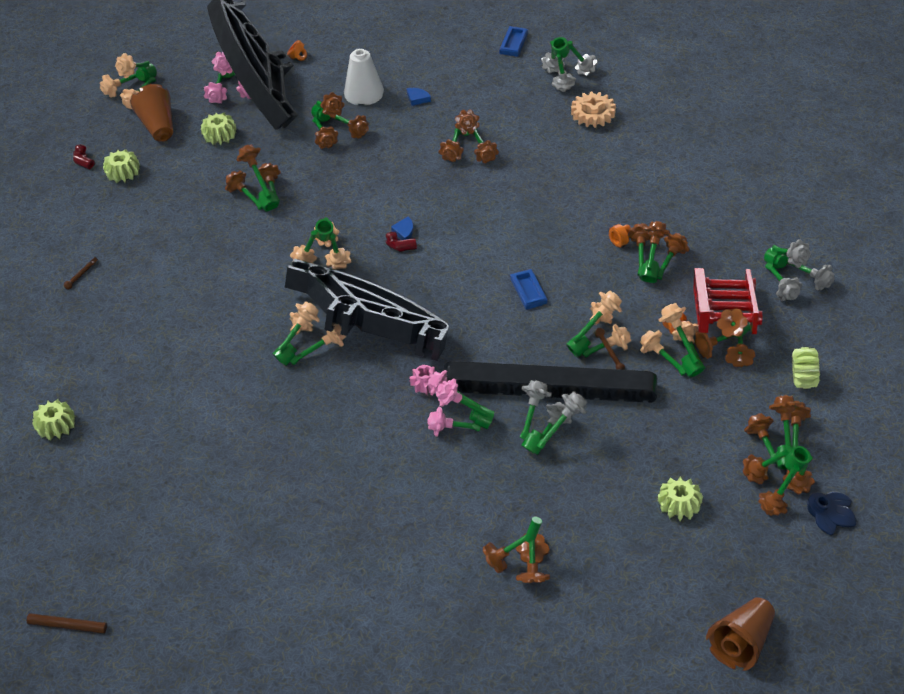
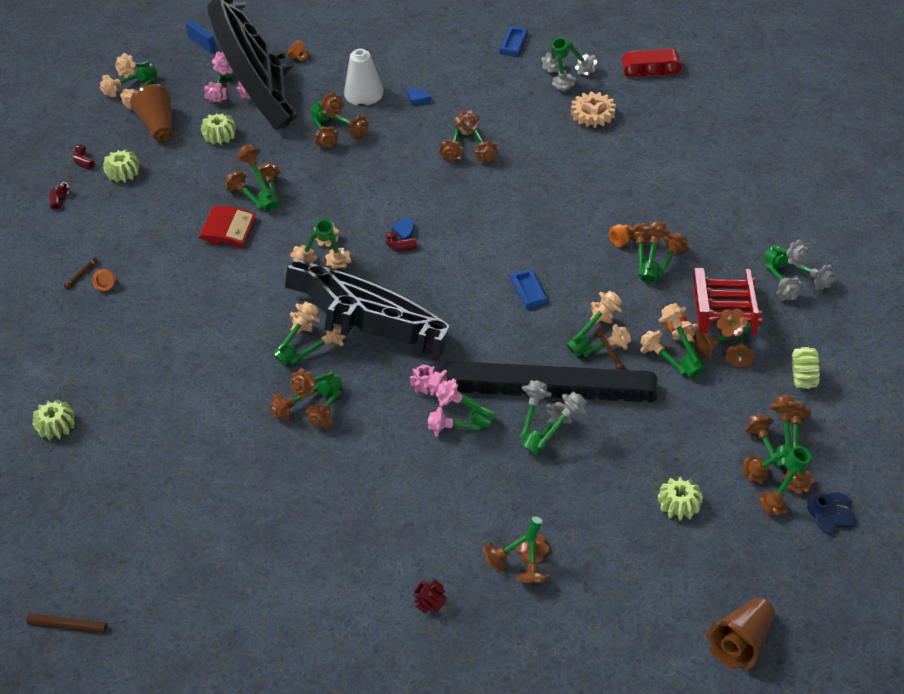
none -> dark red arm [49,182,70,210]
none -> orange tile [92,269,116,291]
none -> blue tile [185,20,216,53]
none -> red slope [199,206,256,248]
none -> dark orange plant [270,369,342,429]
none -> dark red gear [413,579,447,614]
none -> red beam [621,49,682,77]

